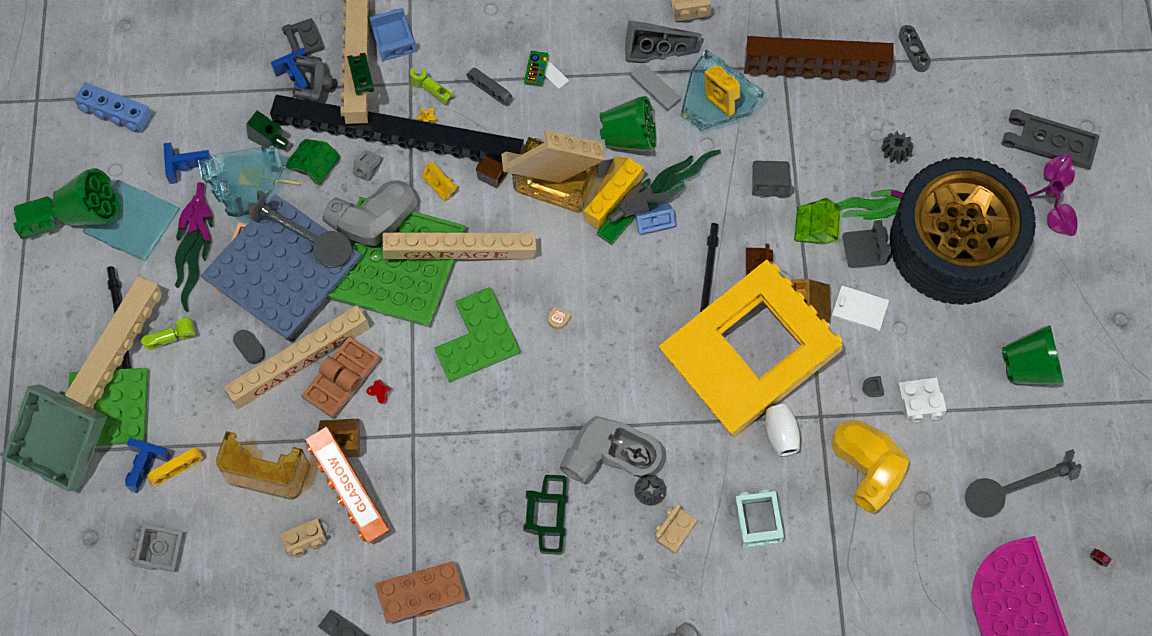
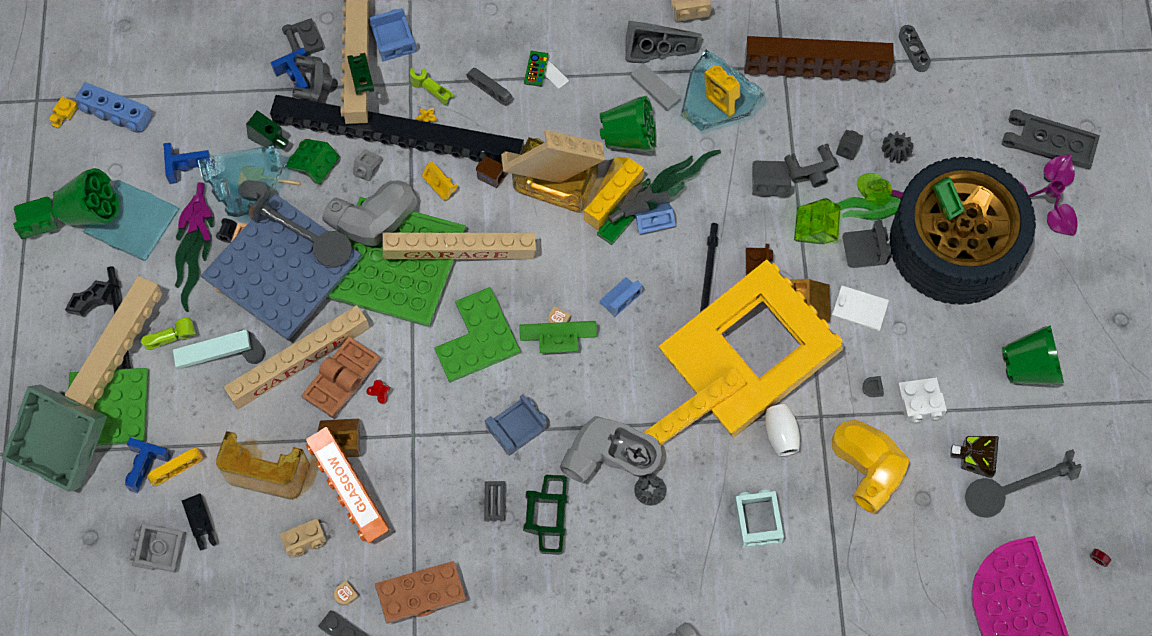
tan bracket [654,504,697,554] -> none
none -> yellow plate [49,97,78,128]
none -> black tile [65,280,114,316]
none -> light aqua tile [173,330,251,369]
none -> black hinge [182,493,217,551]
none -> black bush [216,218,237,243]
none -> dark grey tile [238,180,271,201]
none -> tile [334,580,359,606]
none -> dark grey tile [484,481,505,522]
none -> sand blue panel [485,394,547,456]
none -> bright green bracket [519,321,597,353]
none -> medium blue panel [600,277,643,317]
none -> yellow plate [643,367,747,445]
none -> dark grey connector [784,144,839,188]
none -> dark grey bracket [836,129,863,160]
none -> clear neon green cap [857,173,893,205]
none -> green tile [932,177,965,220]
none -> dark brown torso [950,436,999,478]

